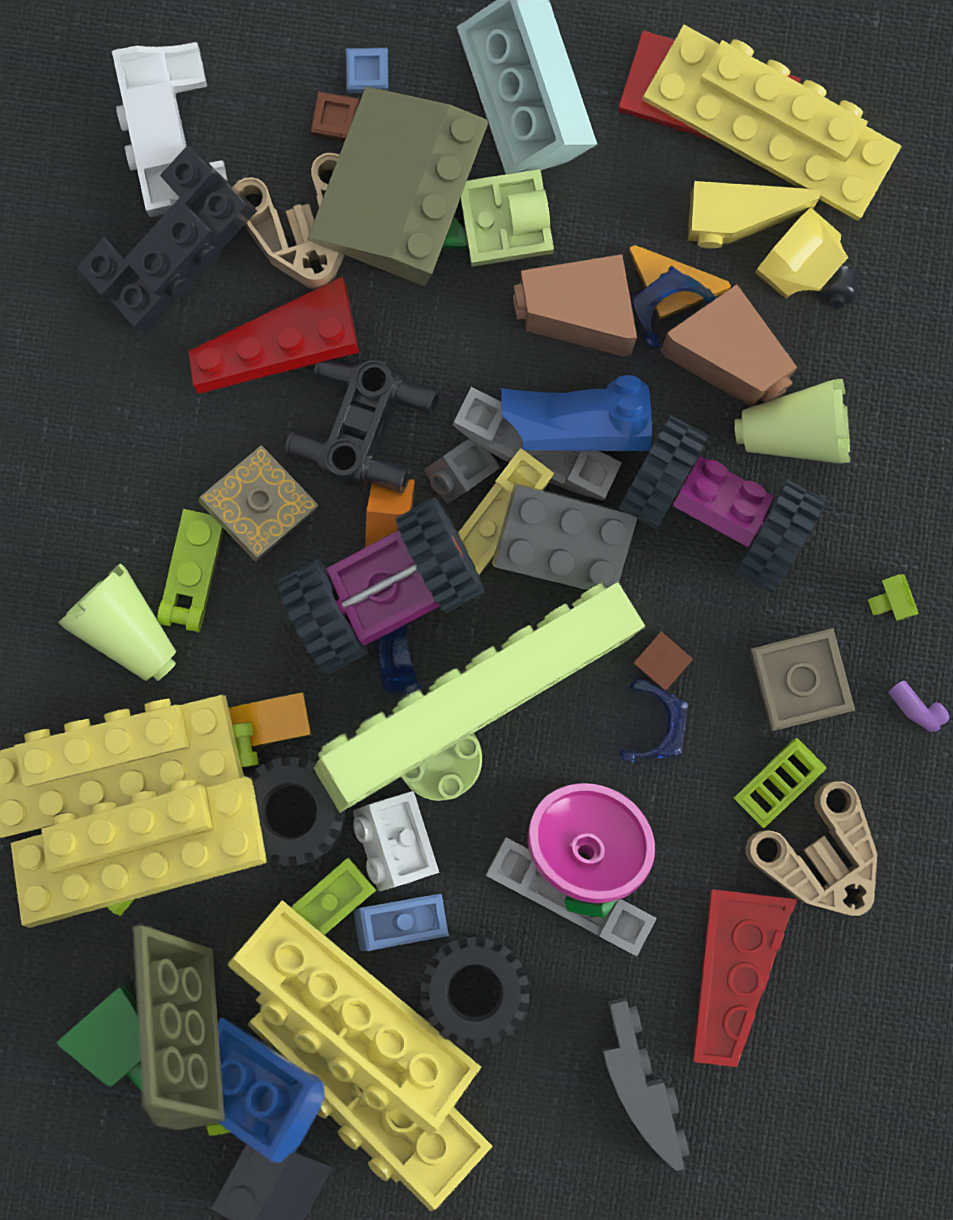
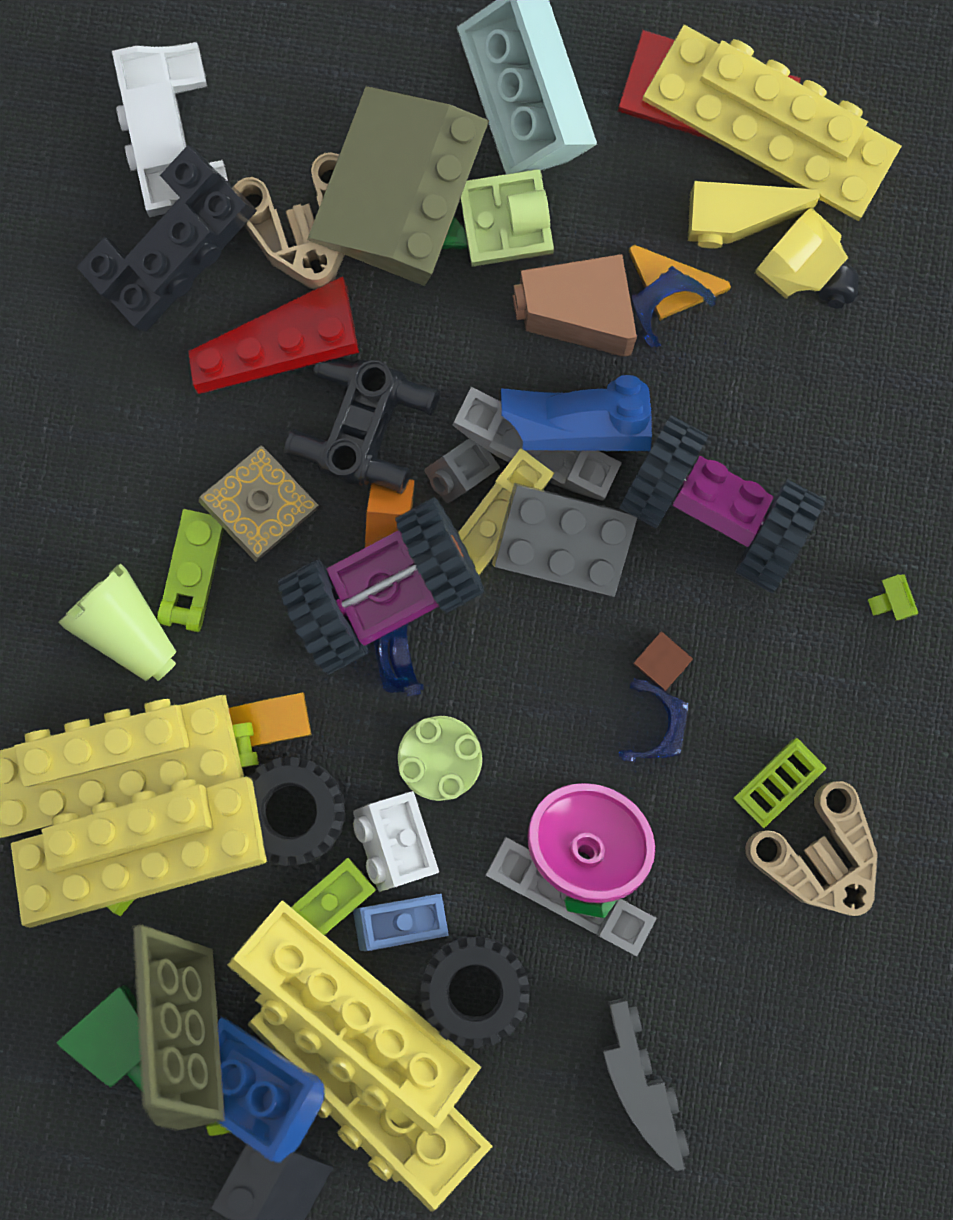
copper tile [311,92,360,141] -> none
yellowish green brick [313,582,645,812] -> none
medium blue tile [346,48,389,93] -> none
nougat slope [661,285,797,407] -> none
red wing [692,889,797,1067] -> none
yellowish green cone [735,379,850,464] -> none
dark tan plate [750,628,855,731] -> none
medium lavender arm [889,681,950,732] -> none

